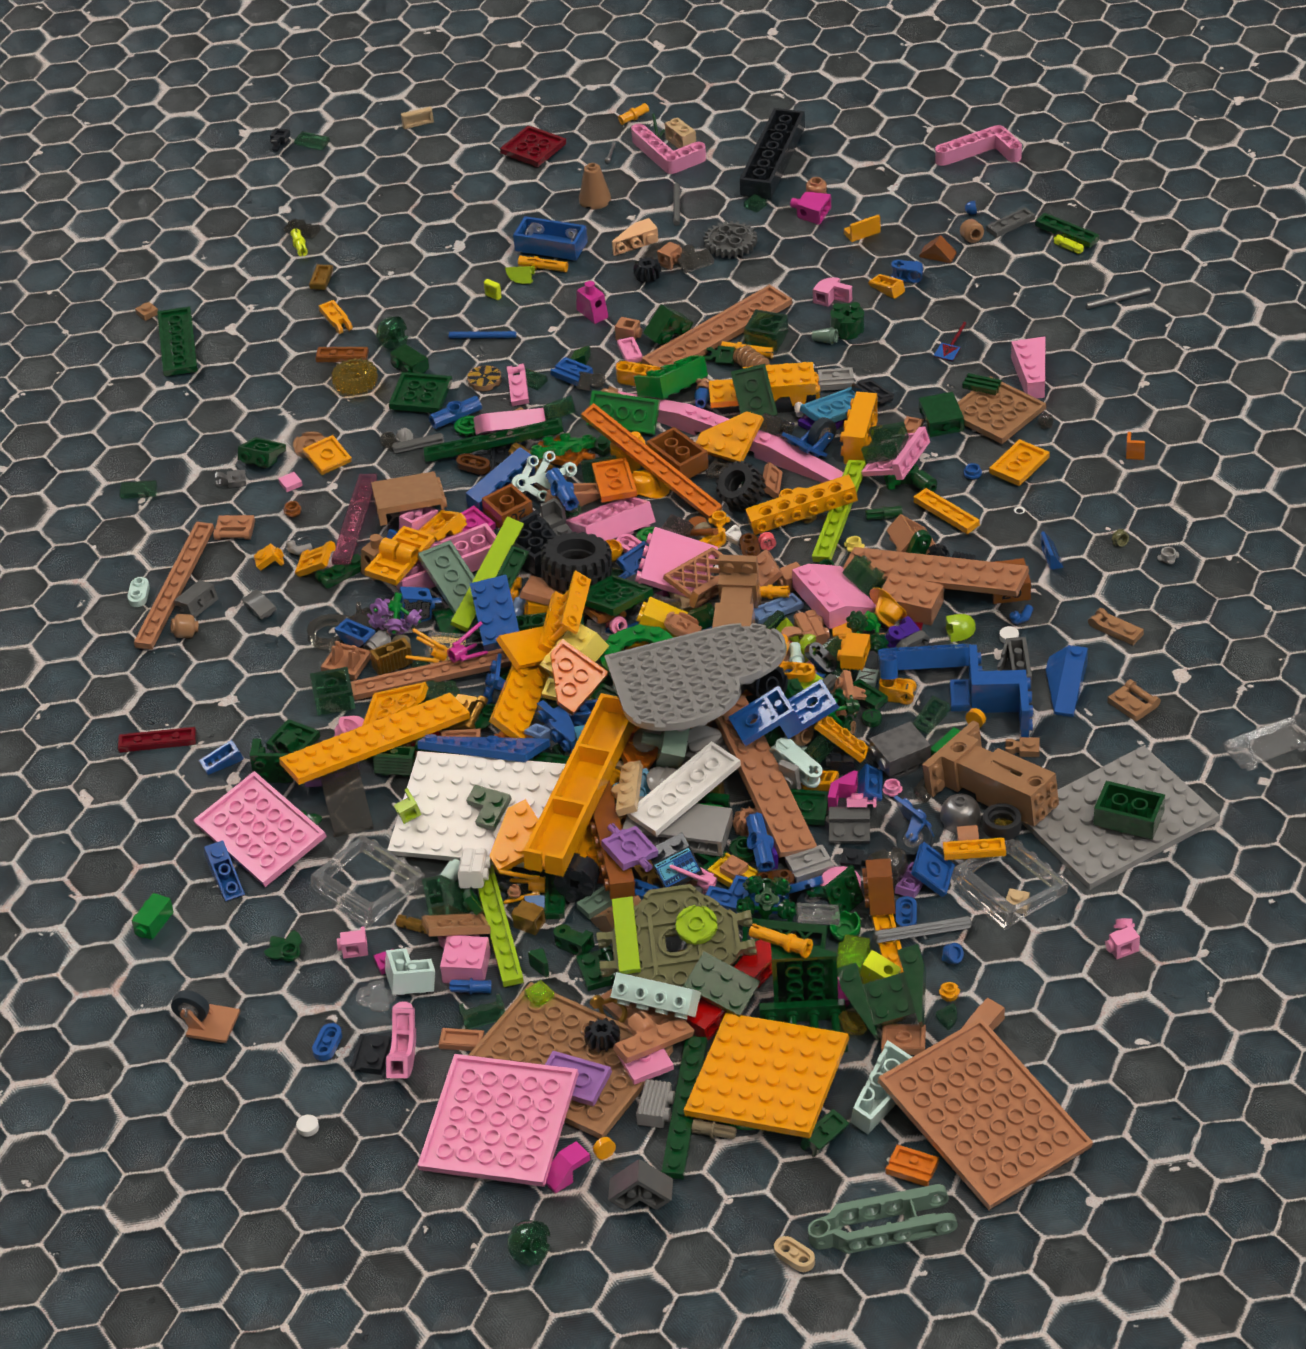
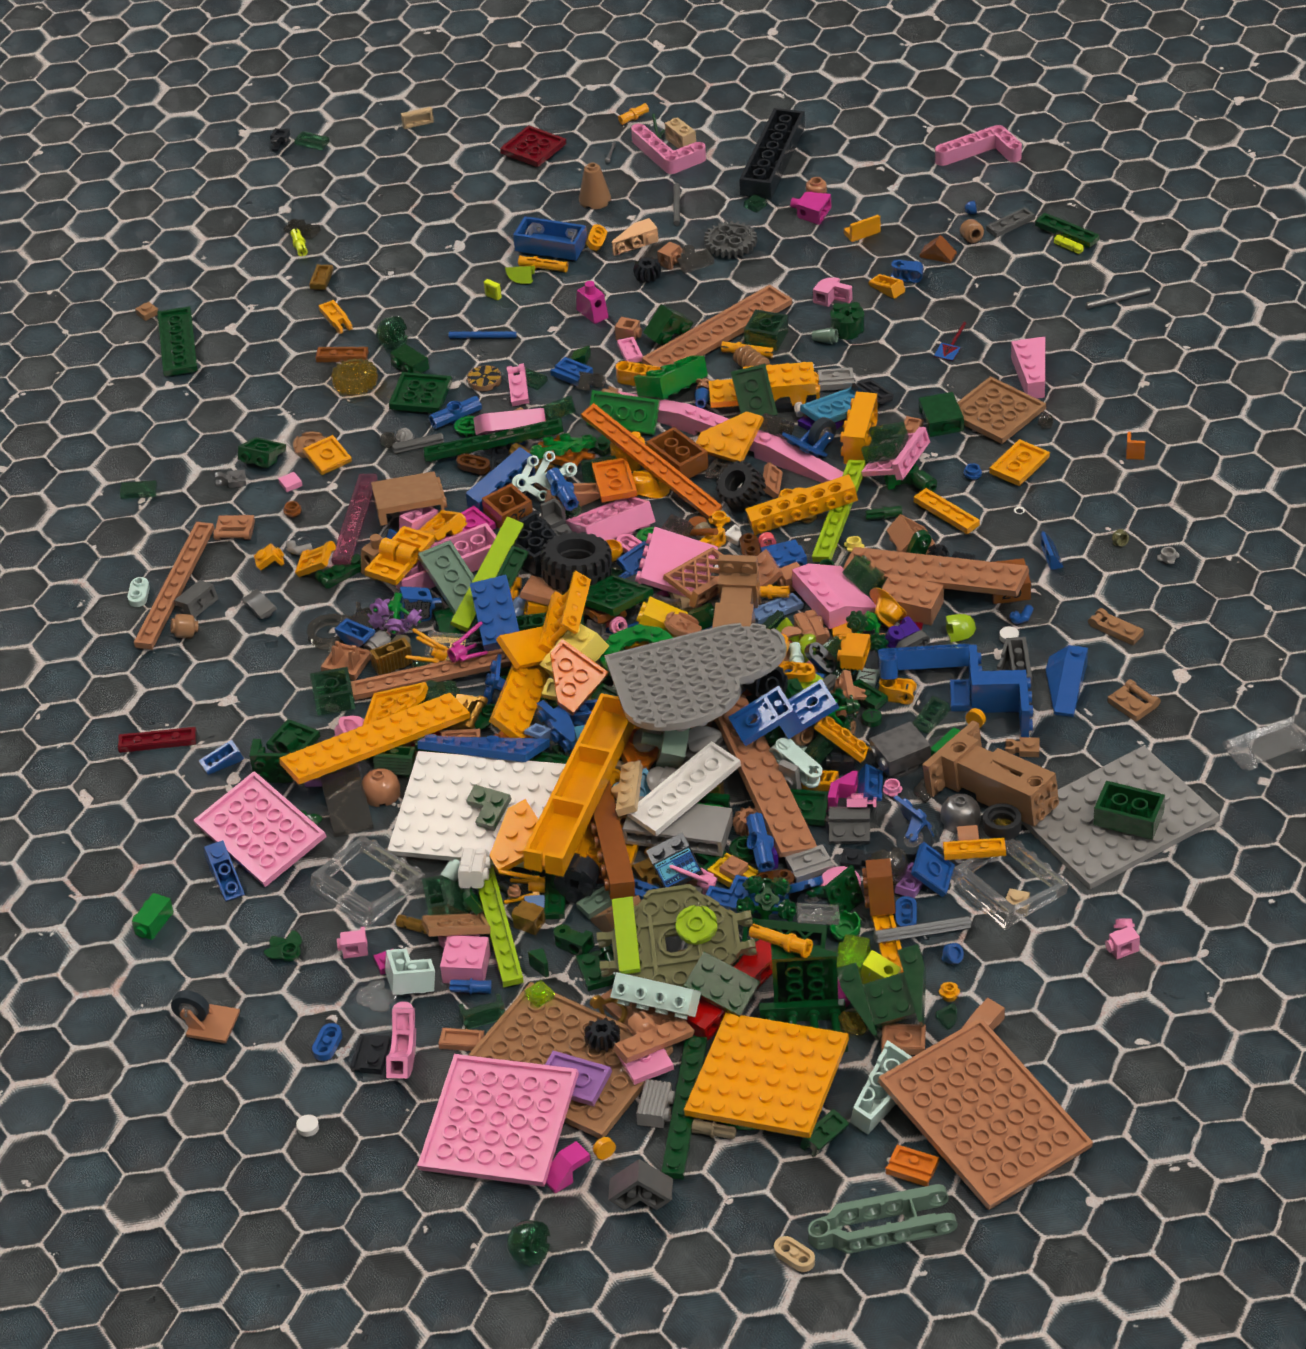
lime panel [394,788,422,824] -> none
medium lavender plate [601,823,658,872] -> none
dark green plate [705,346,736,365] -> none
dark green tile [962,373,1001,395] -> none
none -> nougat cylinder [361,768,401,807]
none -> light orange plate [586,224,607,250]
none -> blue plate [761,539,807,568]

